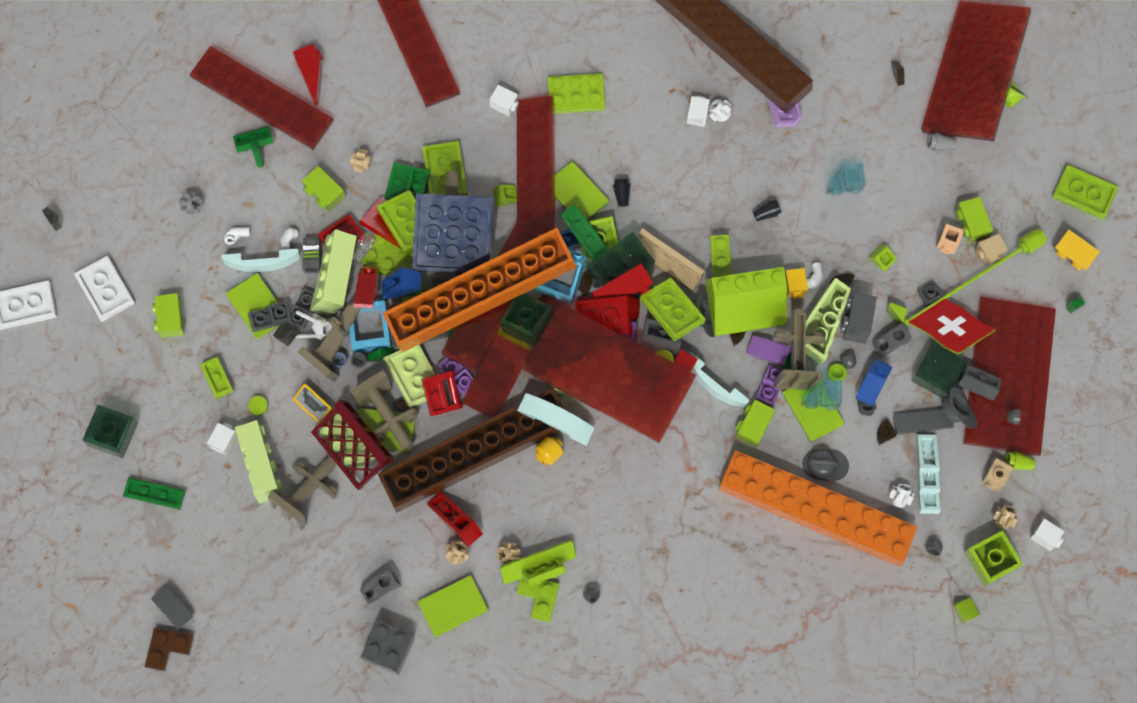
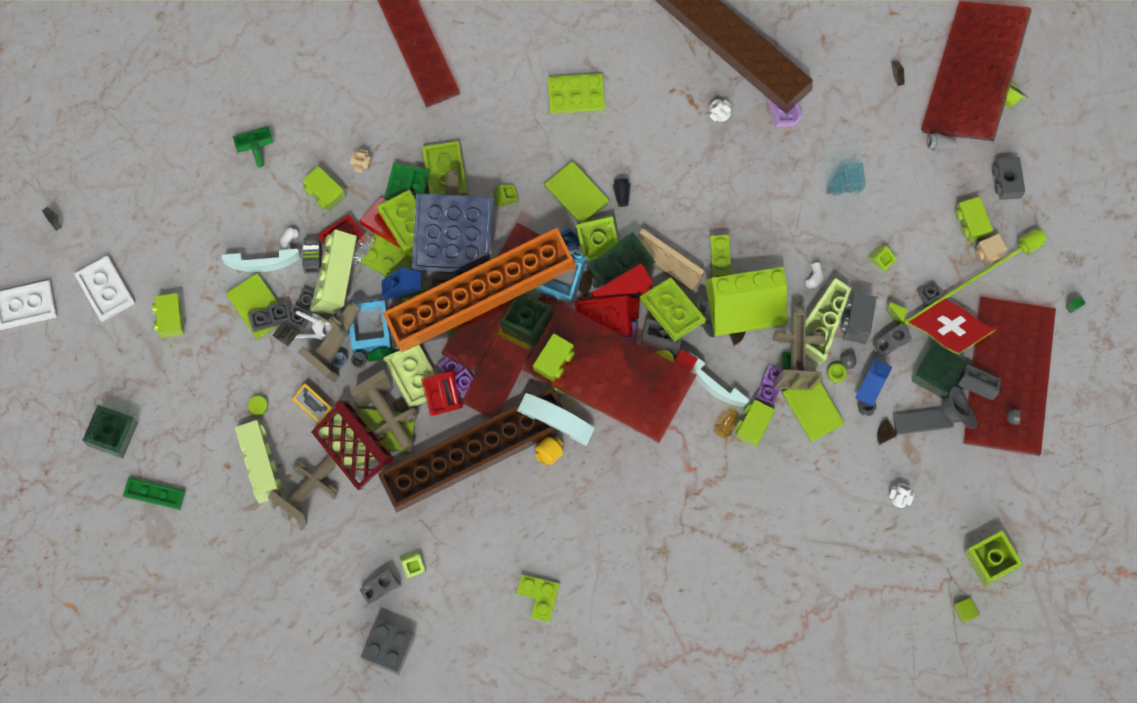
reddish brown plate [144,628,194,671] -> none
dark grey slope [151,586,194,630] -> none
light grey gear [178,191,203,215] -> none
clear red plate [189,46,334,150] -> none
lime plate [200,357,234,400] -> none
white brick [207,423,237,456] -> none
white arm [224,227,250,245] -> none
red slope [293,44,323,106] -> none
red slope [354,266,379,308] -> none
lime tile [418,575,488,638] -> none
red slope [427,491,483,547] -> none
tan gear [444,540,470,565] -> none
white brick [489,85,519,116] -> none
tan gear [497,543,521,565] -> none
lime bracket [499,540,576,586] -> none
clear red plate [517,95,555,242] -> none
green tile [559,204,608,261] -> none
dark grey hinge [583,586,600,604] -> none
white brick [686,96,710,127] -> none
orange brick [719,450,918,567] -> none
medium lavender slope [746,336,790,366] -> none
black cone [752,199,782,222] -> none
yellow brick [785,268,808,299] -> none
clear light blue slope [801,379,842,410] -> none
dark grey piece [802,449,849,481] -> none
dark brown tile [829,273,855,287] -> none
light aqua slope [917,434,941,514] -> none
dark grey hinge [926,540,943,556] -> none
light nougat brick [936,224,964,254] -> none
tan brick [982,458,1013,491] -> none
tan gear [993,505,1018,530] -> none
lime cone [1005,451,1036,470] -> none
white brick [1030,519,1065,551] -> none
lime tile [1052,164,1119,220] -> none
yellow brick [1054,230,1100,271] -> none
none -> lime slope [400,550,426,579]
none -> lime brick [533,333,575,382]
none -> clear yellow cone [714,409,738,439]
none -> dark grey brick [992,157,1025,200]

